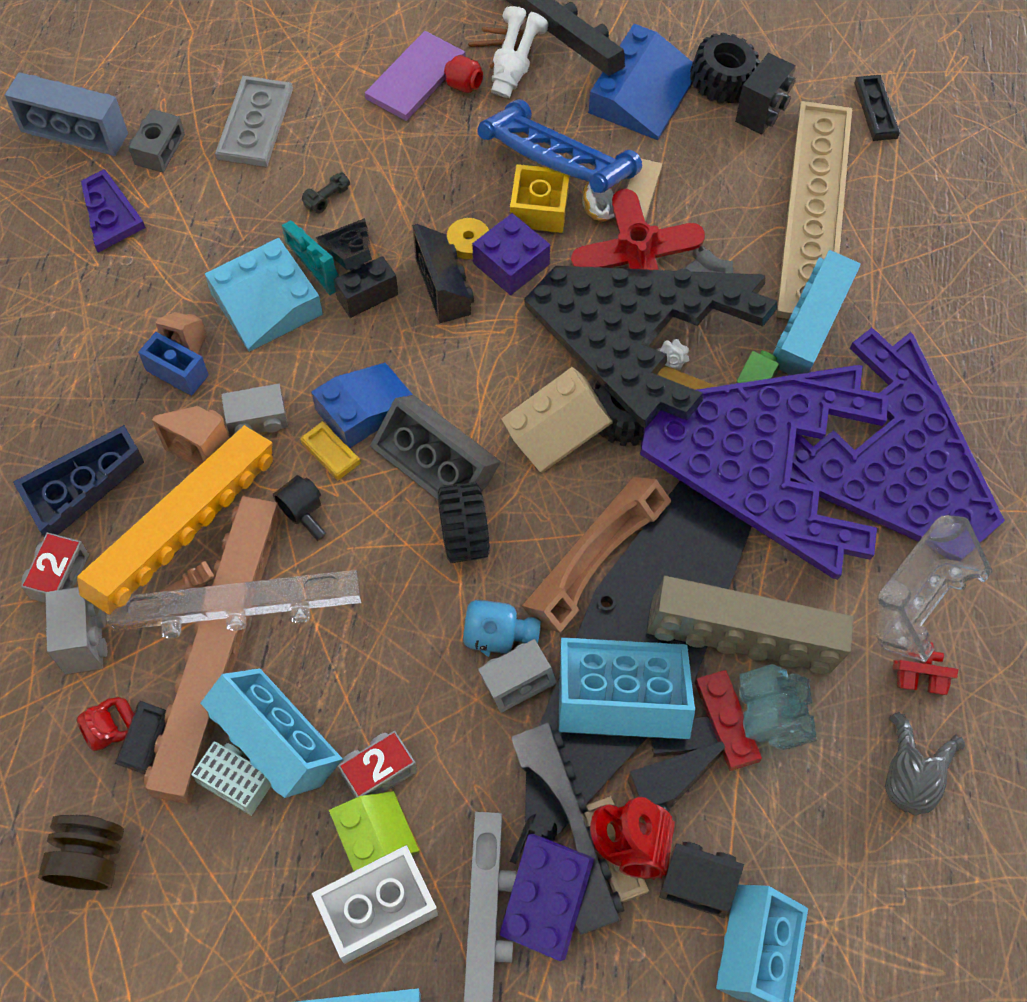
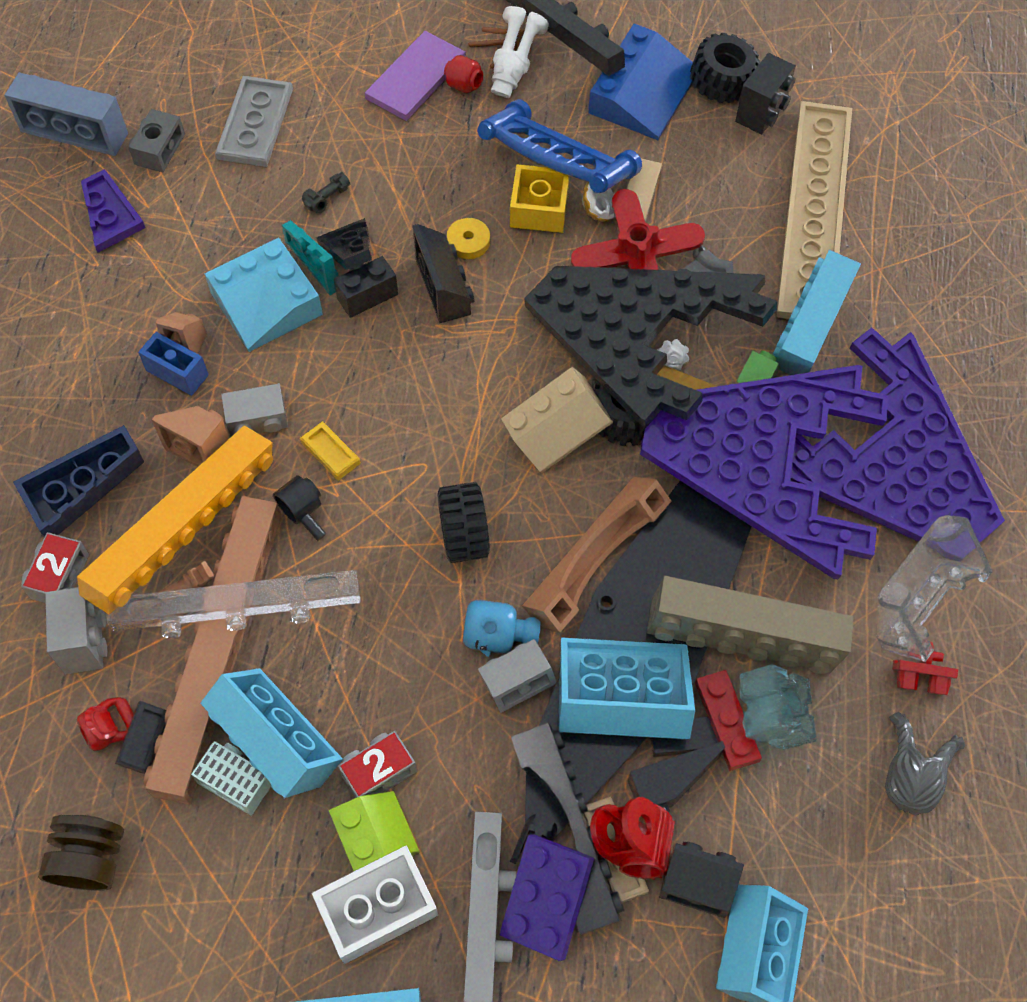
blue slope [311,362,413,448] -> none
dark grey slope [370,395,501,499] -> none
dark purple brick [472,213,551,296] -> none
black tile [854,75,900,141] -> none

